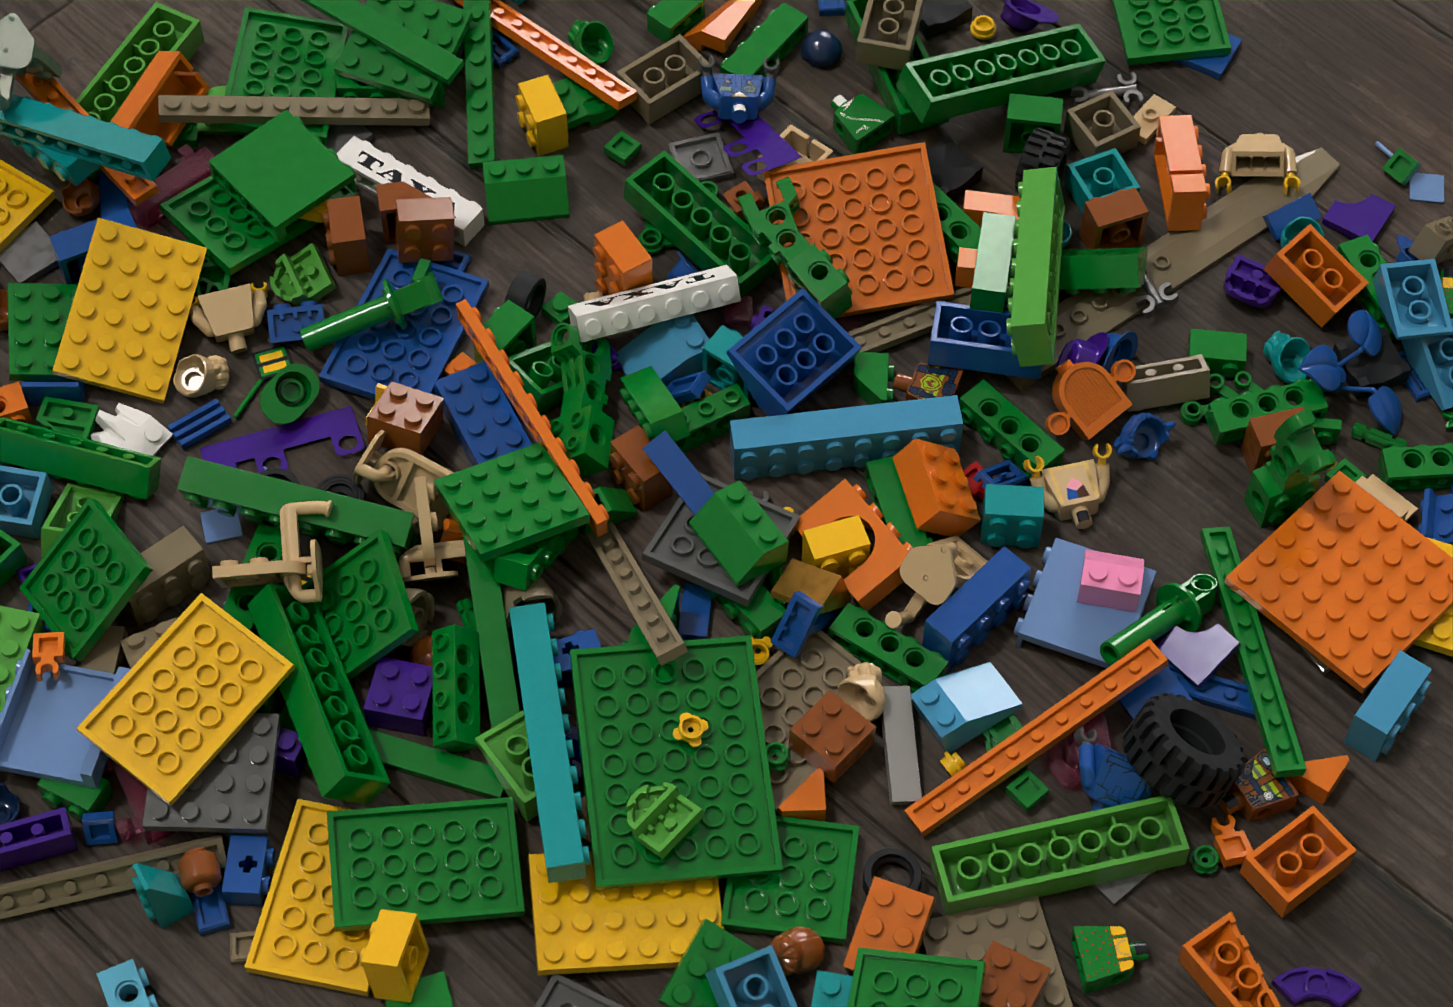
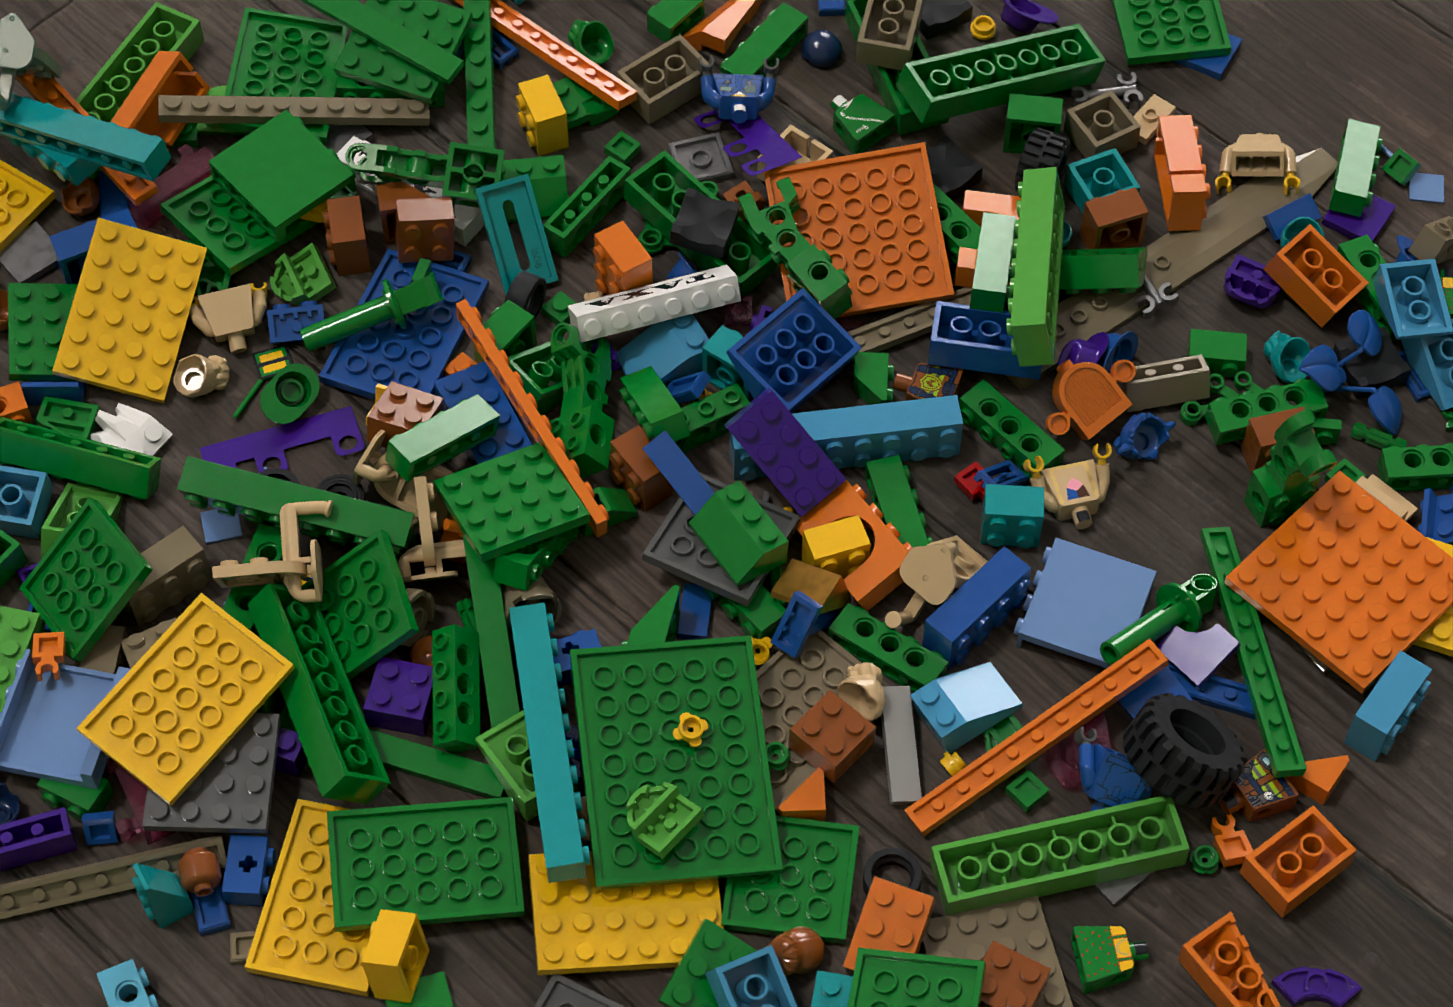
blue tile [168,398,232,450] -> none
dark tan plate [586,521,688,666] -> none
orange brick [892,439,980,537] -> none
bright pink slope [1077,549,1144,612] -> none
none -> green brick [345,141,505,208]
none -> brick [385,394,500,482]
none -> teal piece [474,174,558,296]
none -> green brick [543,156,631,258]
none -> black brick [669,188,740,259]
none -> dark purple brick [724,387,846,517]
none -> brick [1328,119,1383,217]

